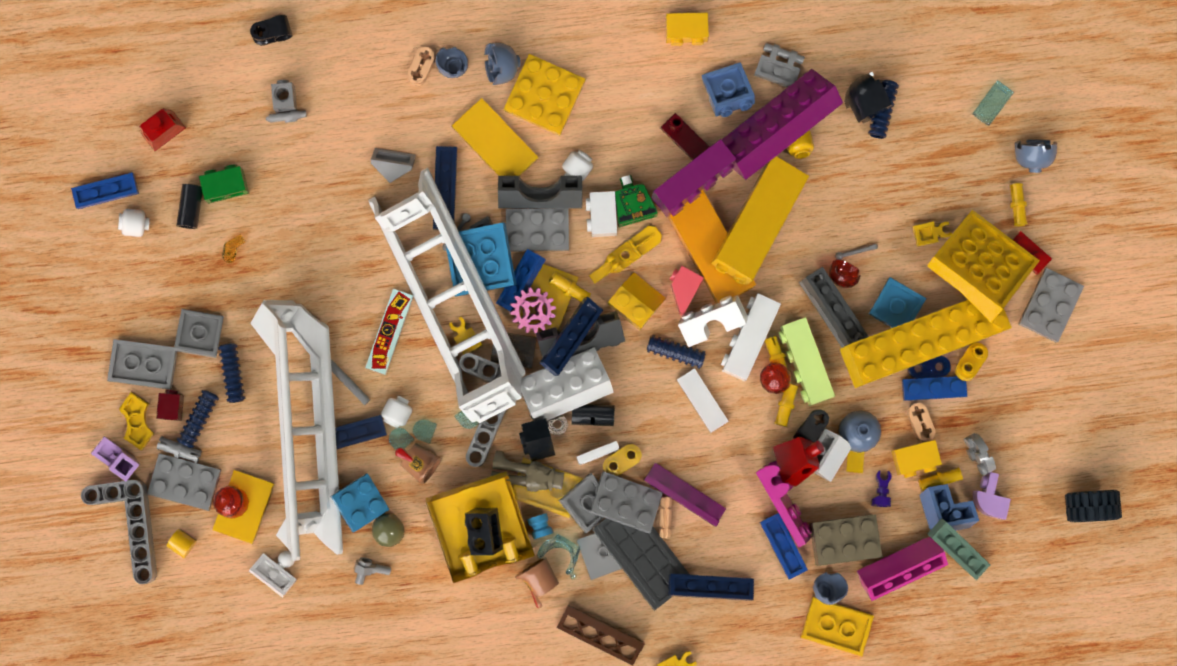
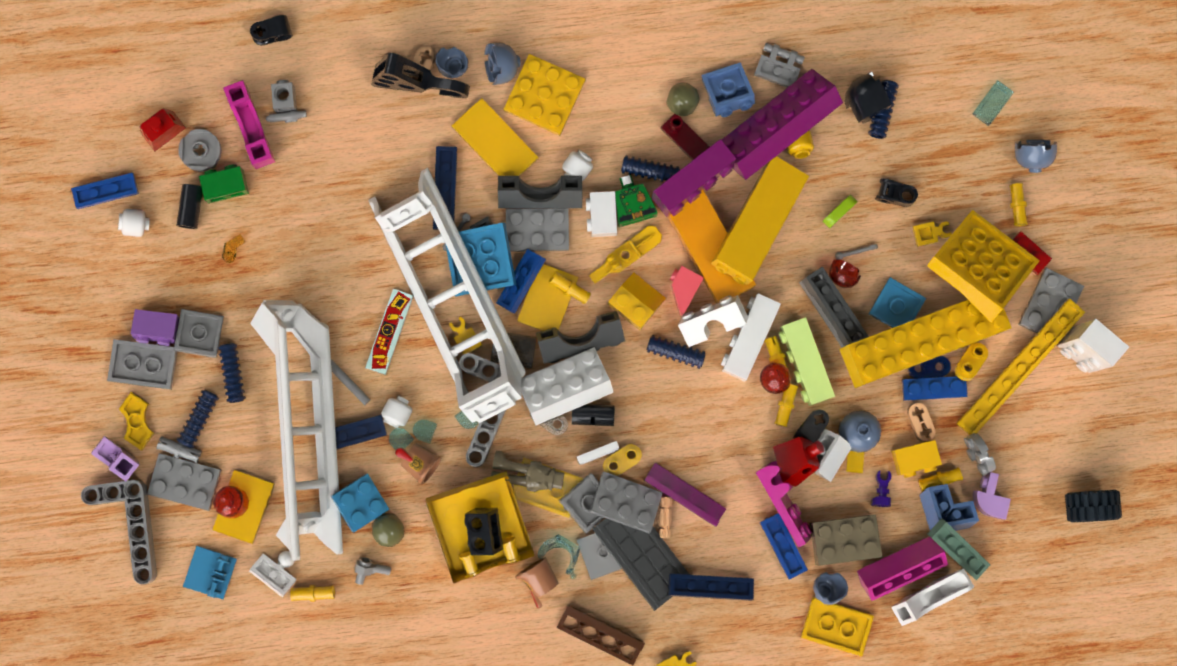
dark red brick [156,390,184,421] -> none
yellow brick [166,529,197,558] -> none
light grey slope [371,148,416,183] -> none
bright pink gear [509,287,556,333] -> none
black brick [519,418,555,461] -> none
dark azure wheel [527,513,553,540] -> none
dark blue plate [540,297,603,376] -> none
yellow brick [665,13,709,46] -> none
white tile [677,368,729,433] -> none
none -> medium lavender brick [131,309,180,346]
none -> light grey plate [178,129,222,172]
none -> dark azure hinge [183,546,237,600]
none -> dark pink arch [223,80,276,169]
none -> yellow pin [290,585,335,602]
none -> black piece [371,53,470,98]
none -> dark blue piece [621,155,680,182]
none -> olive hair [666,82,699,116]
none -> lime beam [823,195,858,229]
none -> black piece [875,178,918,207]
none -> white arch [891,568,974,626]
none -> yellow tile [956,298,1085,435]
none -> white brick [1057,318,1129,373]

